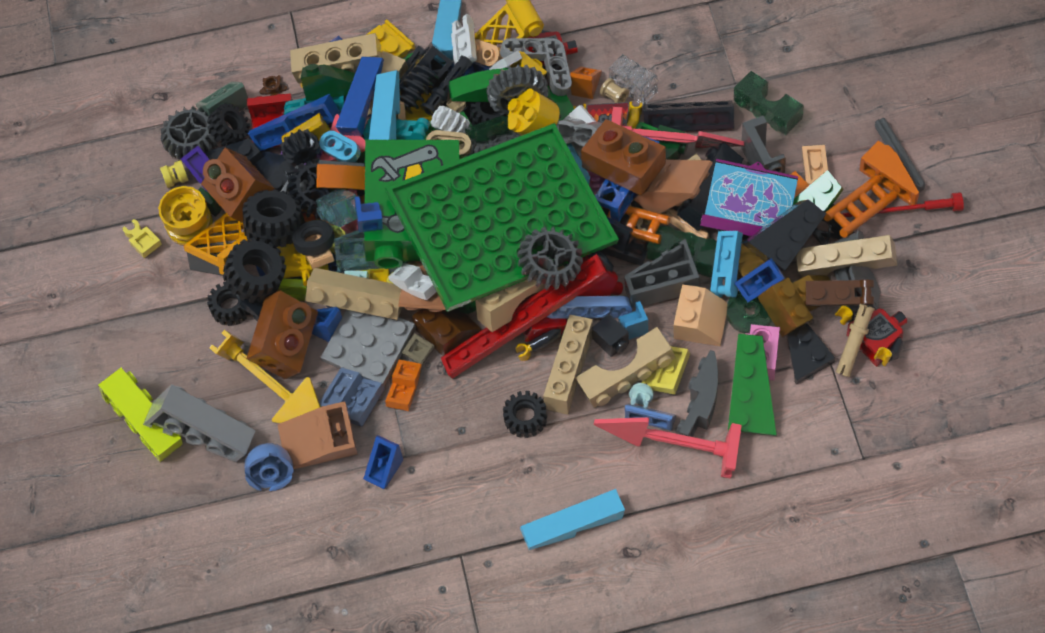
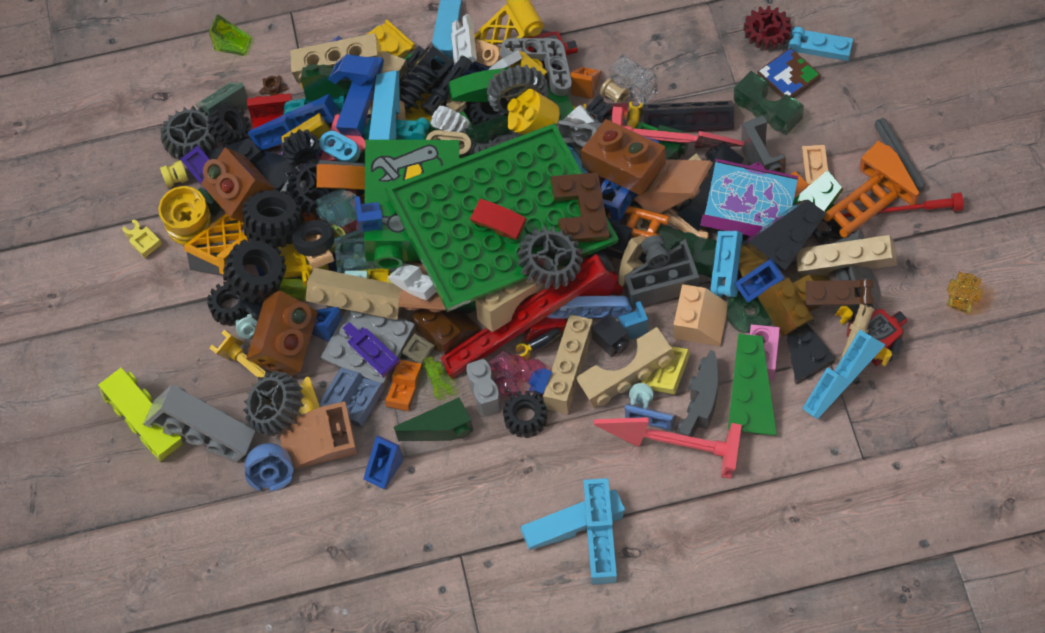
none -> clear neon green slope [209,14,252,56]
none -> light aqua plate [236,314,258,339]
none -> dark grey gear [243,371,305,436]
none -> blue slope [328,54,379,86]
none -> dark purple hinge [343,322,400,378]
none -> dark green slope [393,397,473,441]
none -> clear neon green plate [423,356,451,399]
none -> light grey brick [467,359,501,417]
none -> red slope [470,199,527,240]
none -> clear pink animal [489,351,546,397]
none -> blue plate [528,368,552,395]
none -> reddish brown plate [550,172,610,243]
none -> medium azure slope [583,478,617,585]
none -> black wheel [586,95,614,123]
none -> tan slope [619,235,646,286]
none -> dark grey wheel [641,235,670,268]
none -> dark red gear [744,6,792,50]
none -> tile [757,47,821,102]
none -> medium azure plate [788,27,853,61]
none -> medium azure slope [802,330,885,419]
none -> clear yellow brick [947,271,984,314]

